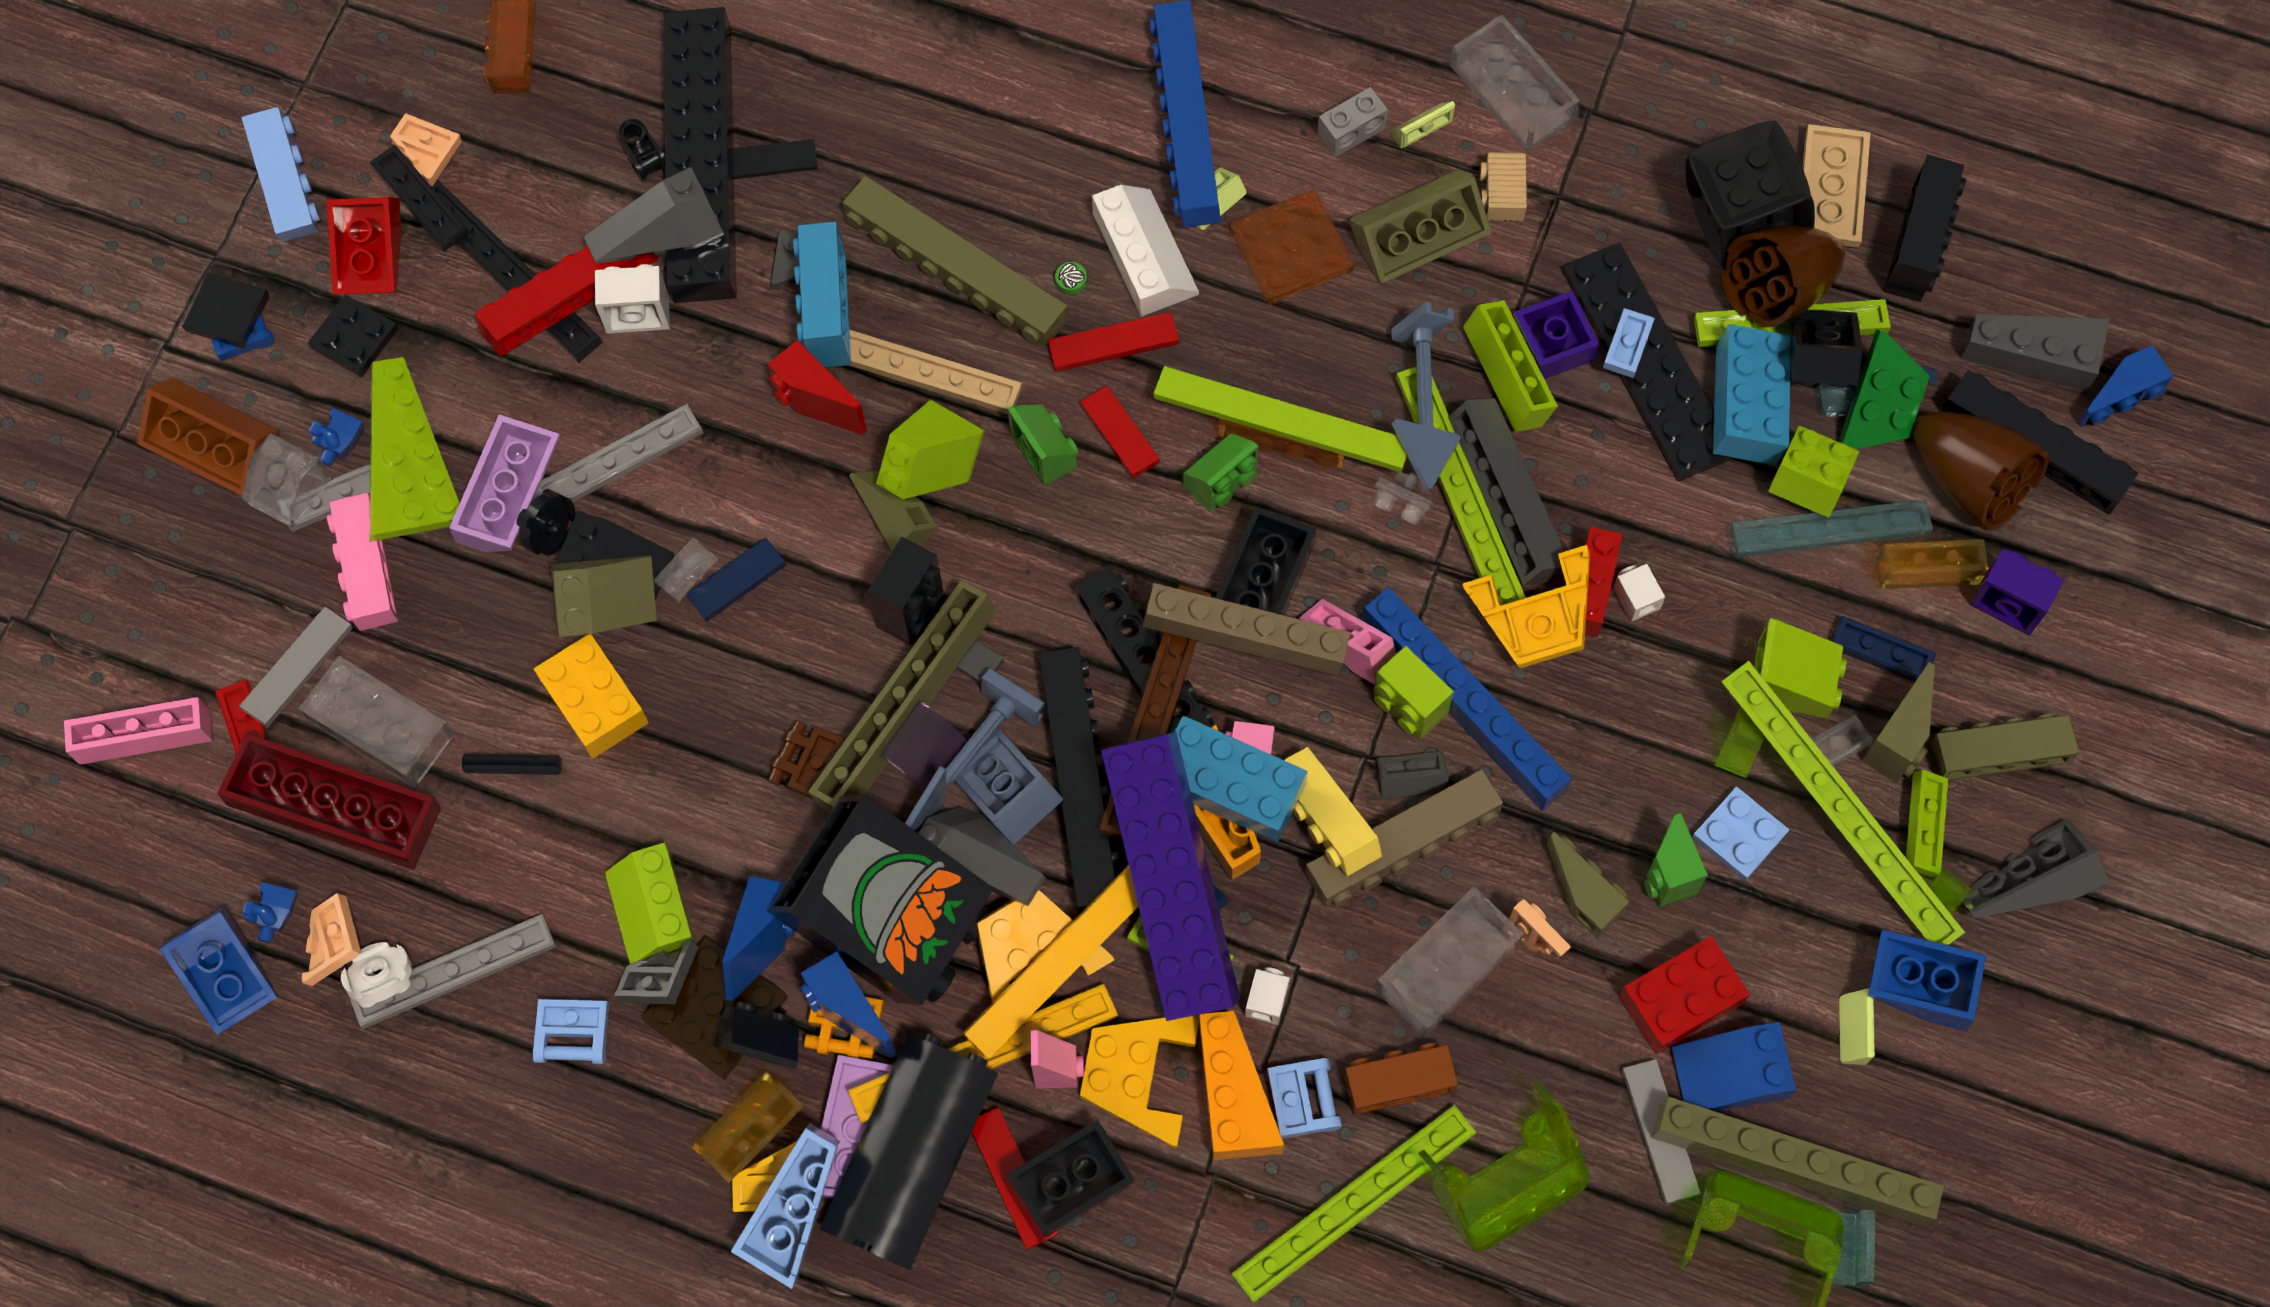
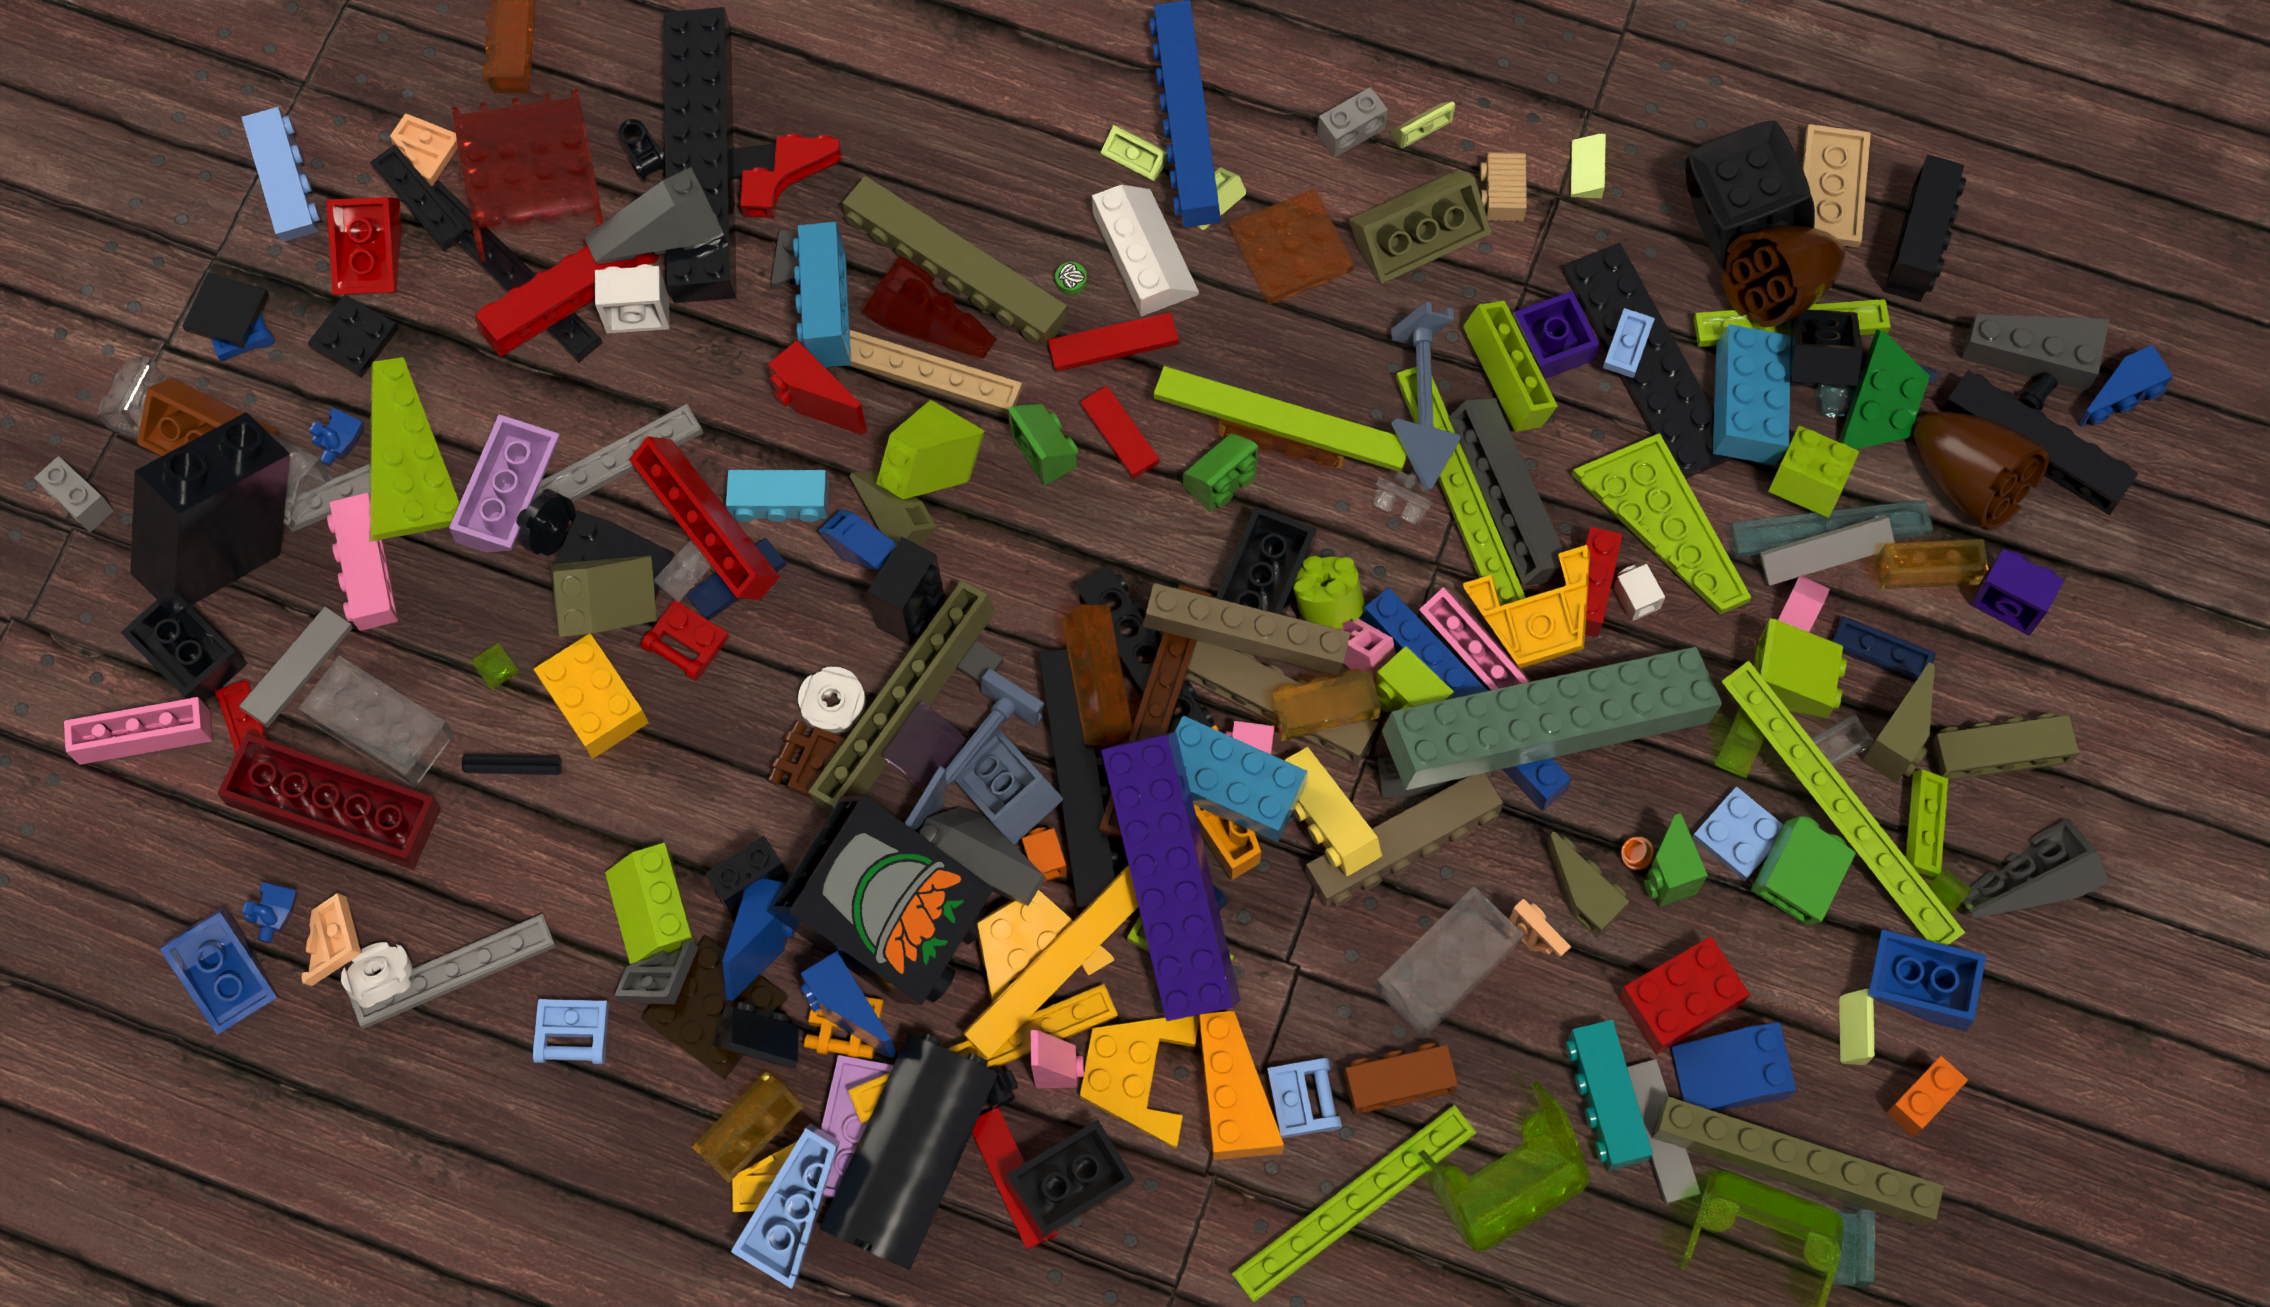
white brick [1245,968,1290,1025] -> none
clear brick [1450,14,1580,152] -> none
none -> light grey brick [34,456,114,533]
none -> clear slope [97,356,166,439]
none -> black brick [120,600,247,703]
none -> black brick [130,412,290,616]
none -> clear red windscreen [451,88,603,263]
none -> clear neon green plate [471,643,519,690]
none -> red brick [629,436,780,600]
none -> red plate [640,600,730,681]
none -> black panel [705,836,789,923]
none -> medium azure brick [726,470,829,522]
none -> red arch [740,134,842,218]
none -> white plate [798,667,866,734]
none -> blue slope [818,509,897,571]
none -> clear red wedge [863,255,997,359]
none -> black gear [985,1066,1018,1109]
none -> orange brick [1022,828,1067,882]
none -> clear orange brick [1062,605,1133,745]
none -> yellowish green slope [1100,125,1168,181]
none -> dark tan brick [1185,641,1378,767]
none -> clear yellow brick [1271,669,1381,741]
none -> lime brick [1293,556,1365,629]
none -> sand green brick [1382,647,1722,790]
none -> bright pink brick [1419,587,1532,690]
none -> teal brick [1565,1020,1653,1171]
none -> yellowish green slope [1571,134,1606,199]
none -> lime wing [1571,433,1752,615]
none -> orange plate [1621,837,1655,871]
none -> bright green brick [1751,816,1856,926]
none -> light grey tile [1759,515,1896,586]
none -> bright pink slope [1778,576,1830,632]
none -> orange brick [1886,1056,1968,1138]
none -> black pin [2020,372,2058,410]

